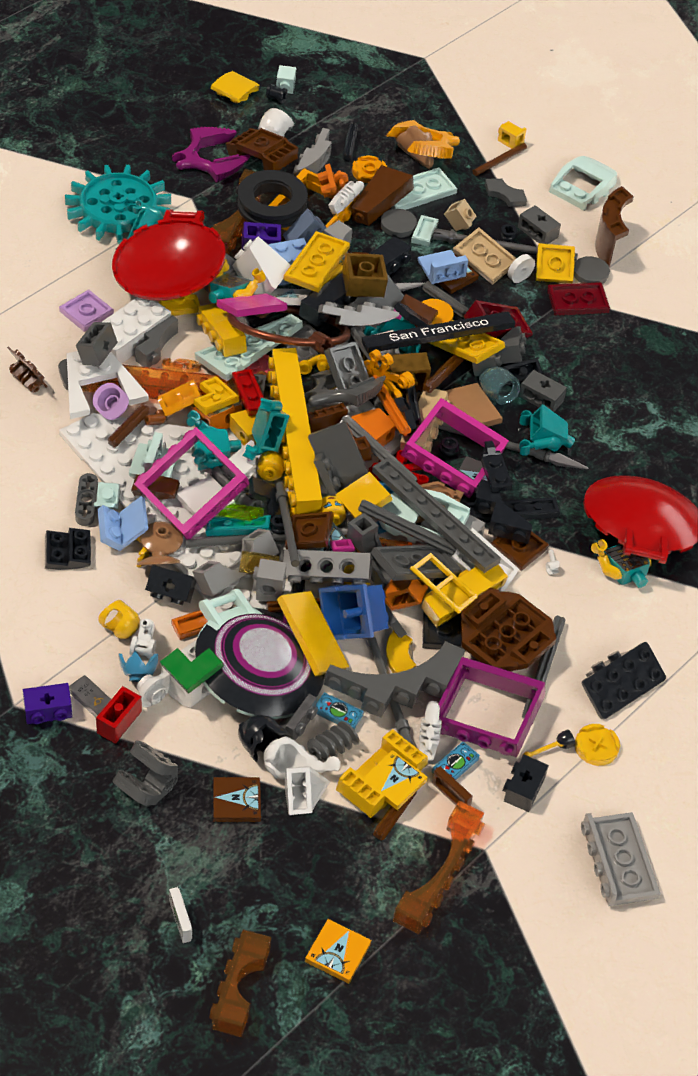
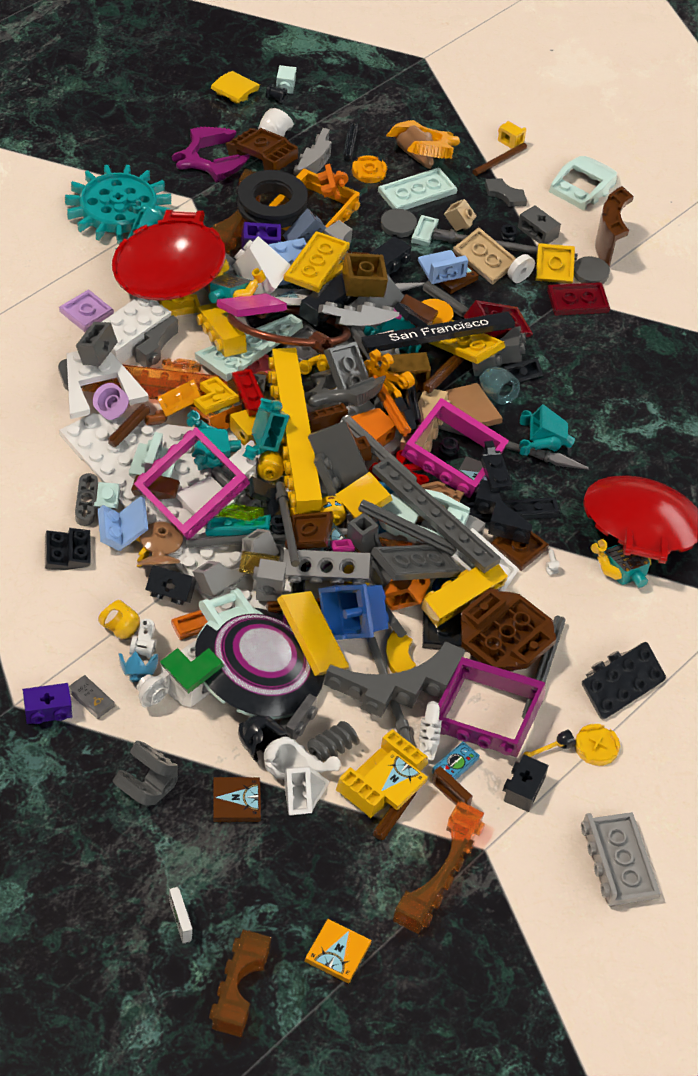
reddish brown hinge [7,346,47,392] -> none
red brick [96,686,142,744] -> none
dark azure tile [316,692,364,729] -> none
white hinge [328,181,364,214] -> none
reddish brown slope [351,165,414,225] -> none
yellow window [410,553,478,614] -> none
dark grey brick [519,370,567,412] -> none

